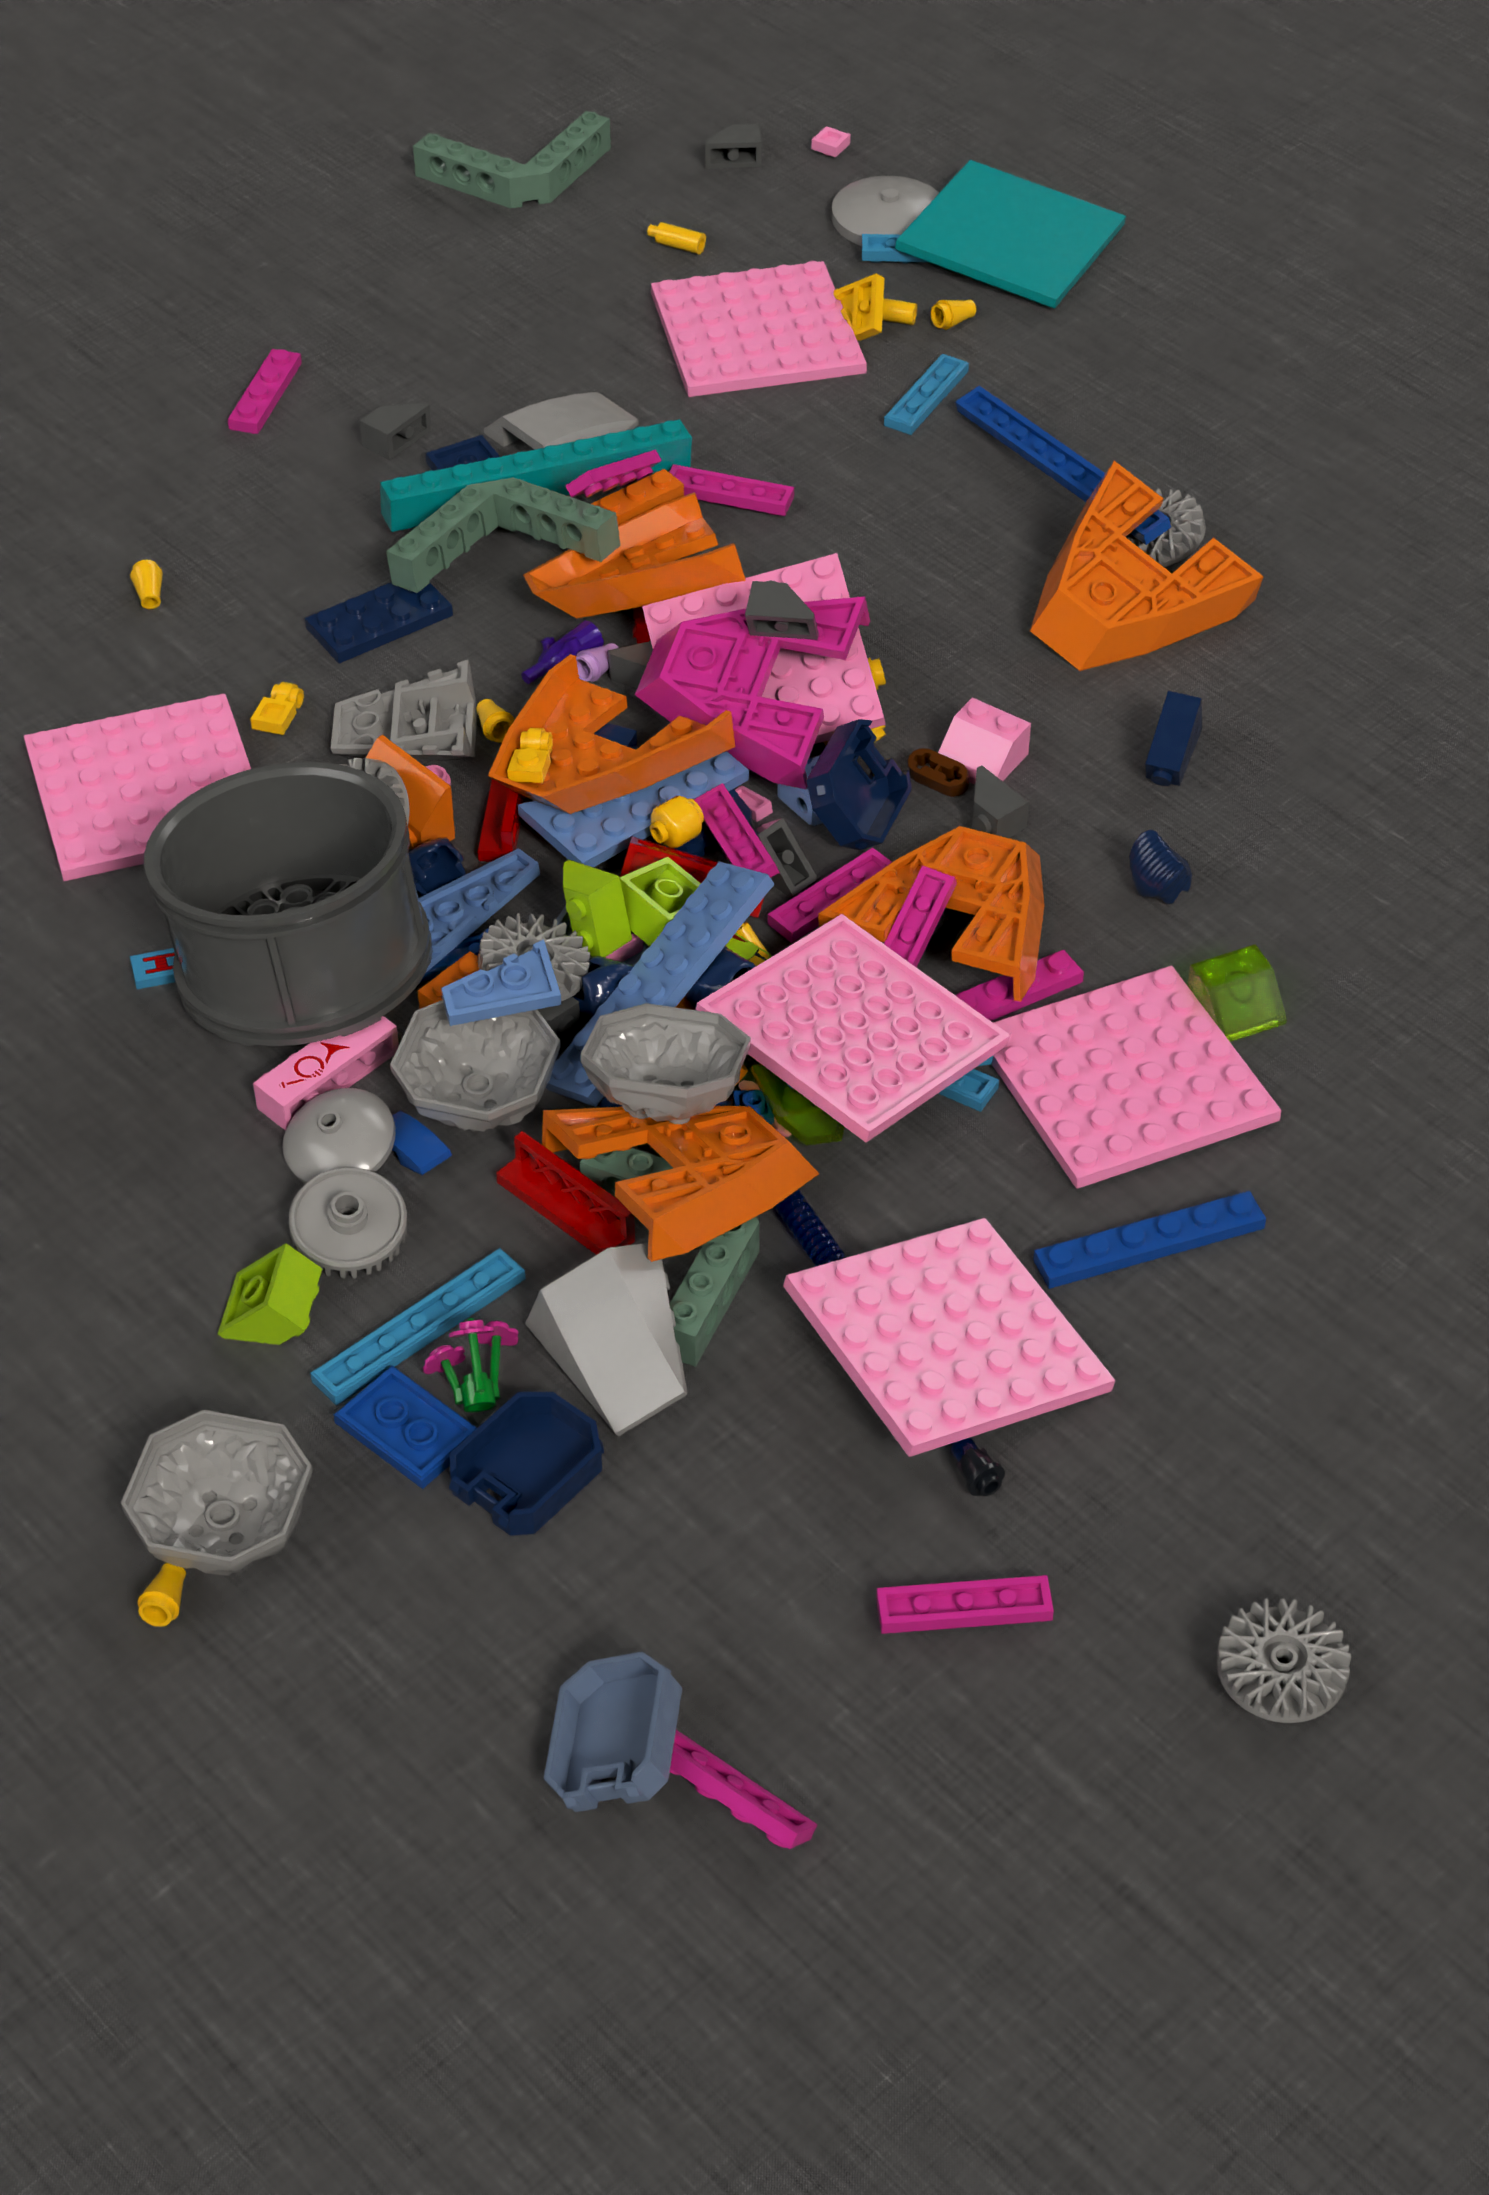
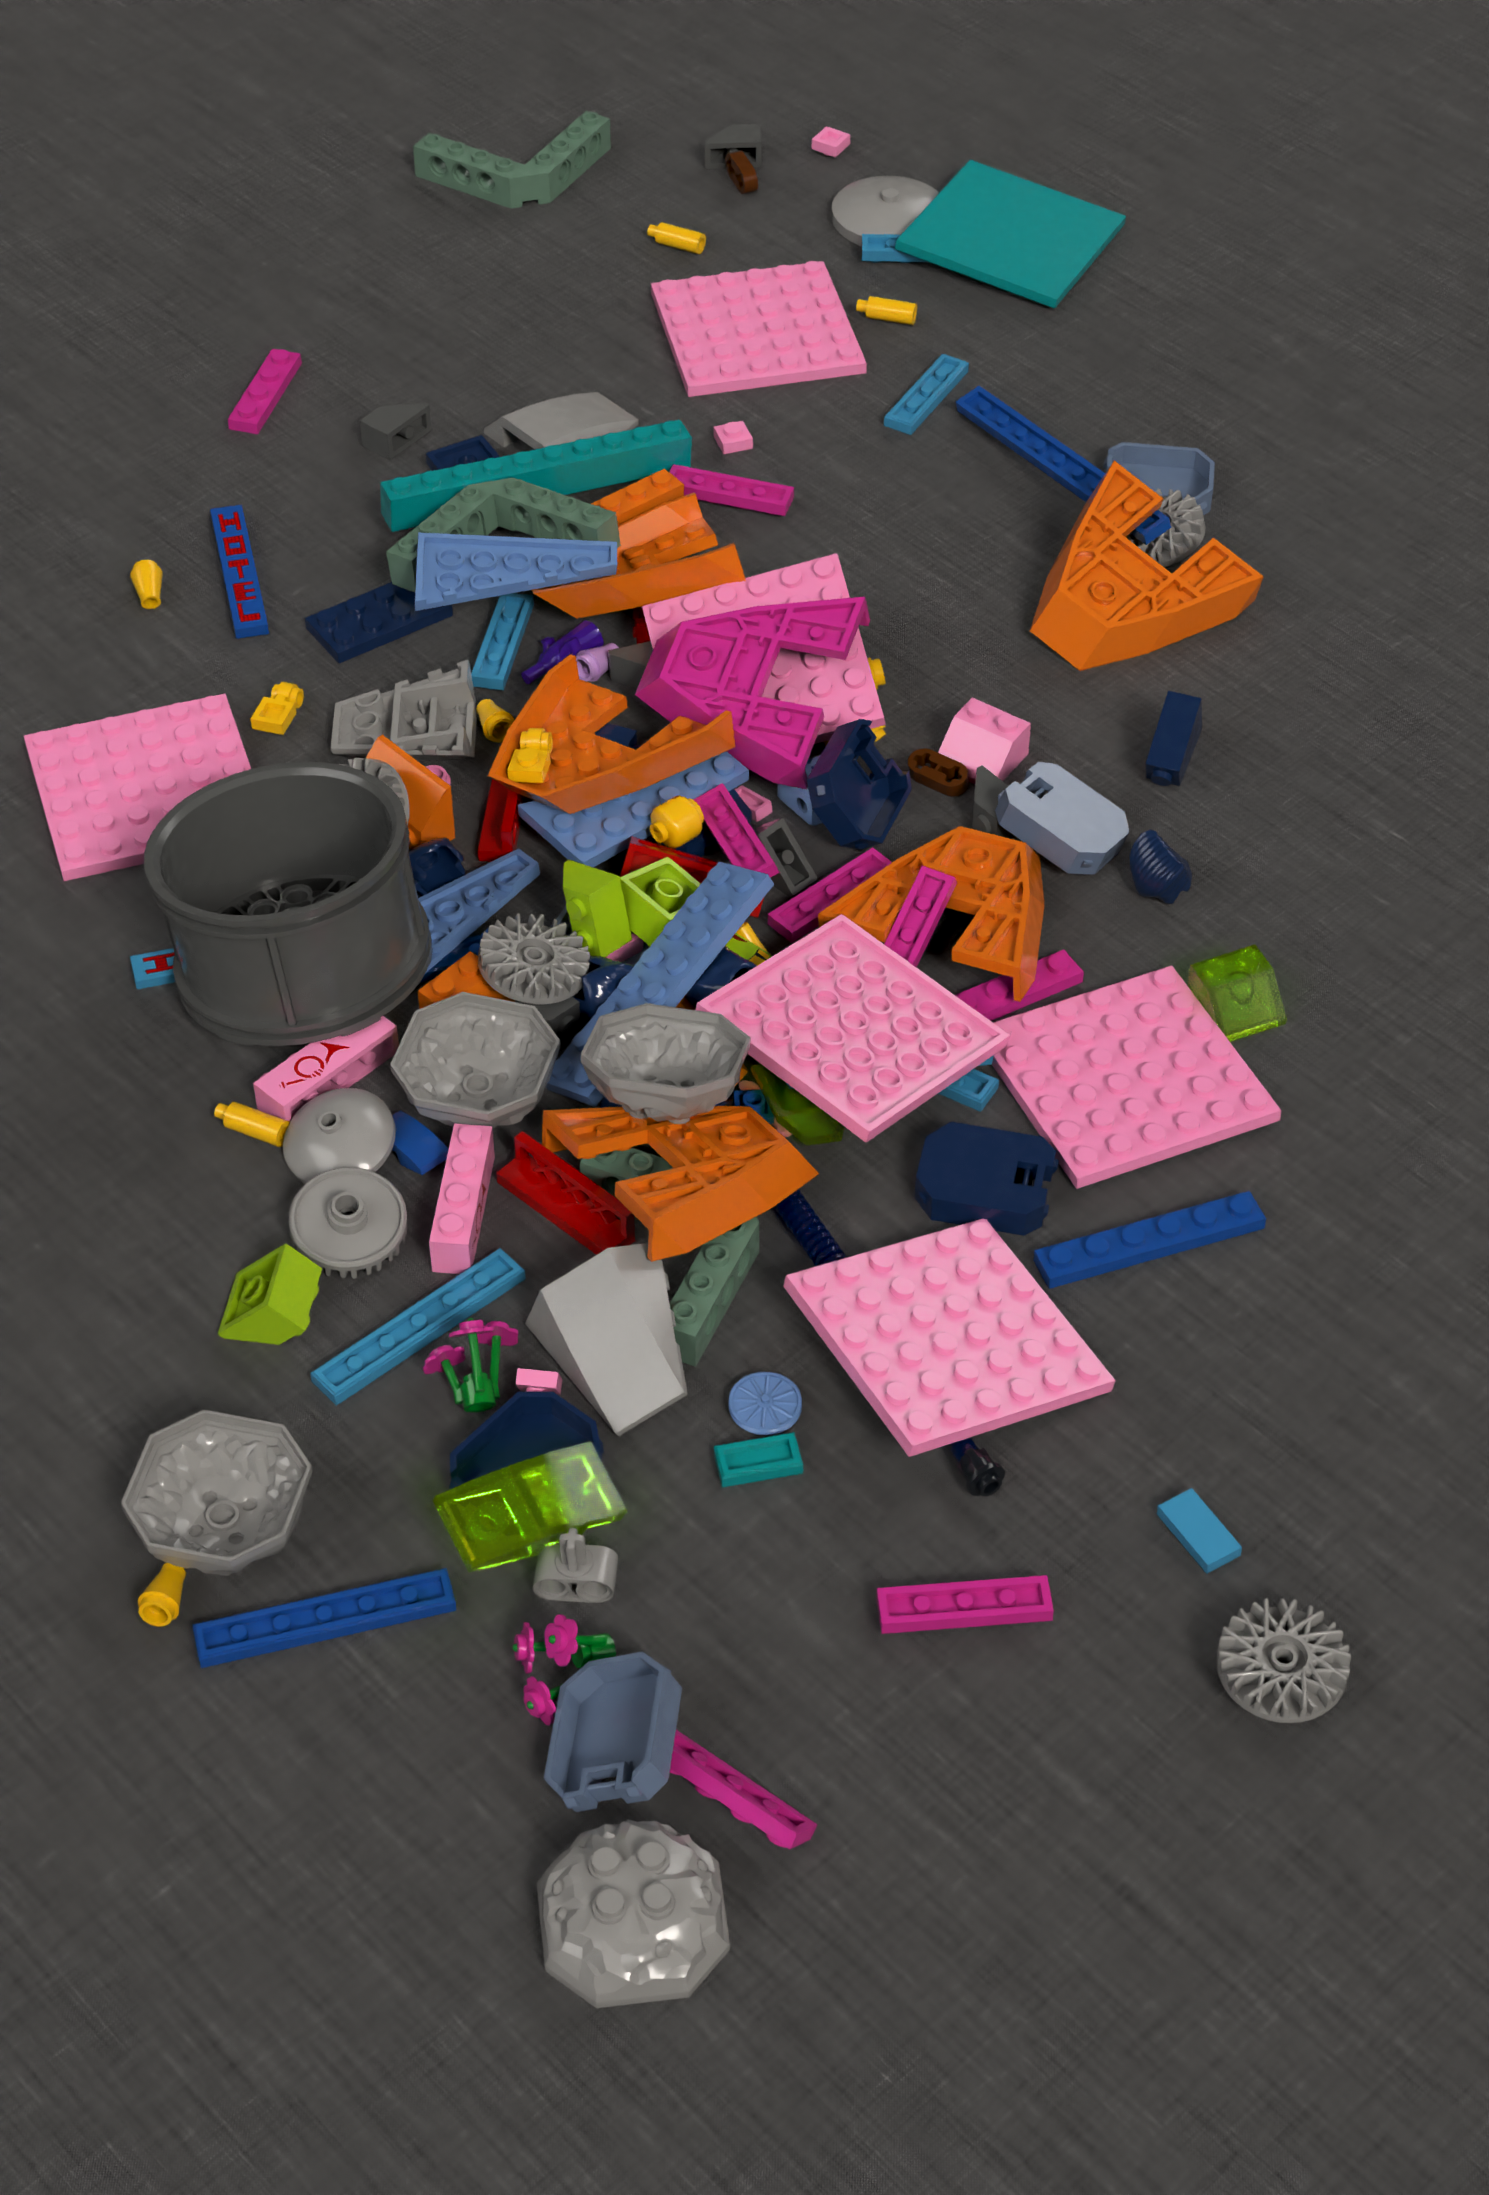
blue tile [334,1366,477,1489] -> none
medium blue wing [441,939,561,1026] -> none
dark pink plate [565,449,662,498] -> none
dark grey slope [745,580,819,640] -> none
yellow wing [834,273,885,341] -> none
yellow cone [931,299,976,330] -> none
none -> blue tile [192,1568,457,1668]
none -> blue tile [210,505,269,639]
none -> yellow cylinder [214,1101,290,1147]
none -> medium blue wing [415,532,617,611]
none -> bright pink brick [429,1123,495,1274]
none -> clear neon green slope [432,1441,628,1573]
none -> dark azure plate [471,593,534,690]
none -> dark pink plant [512,1614,616,1726]
none -> bright pink plate [516,1368,562,1395]
none -> light grey beam [533,1528,618,1603]
none -> light grey rock [537,1819,730,2008]
none -> bright pink plate [713,421,753,455]
none -> teal tile [714,1432,804,1488]
none -> reddish brown beam [725,151,758,194]
none -> medium blue wheel [728,1372,802,1435]
none -> dark blue piece [915,1122,1059,1236]
none -> piece [995,762,1129,875]
none -> sand blue piece [1103,442,1215,515]
none -> dark azure tile [1157,1488,1242,1574]

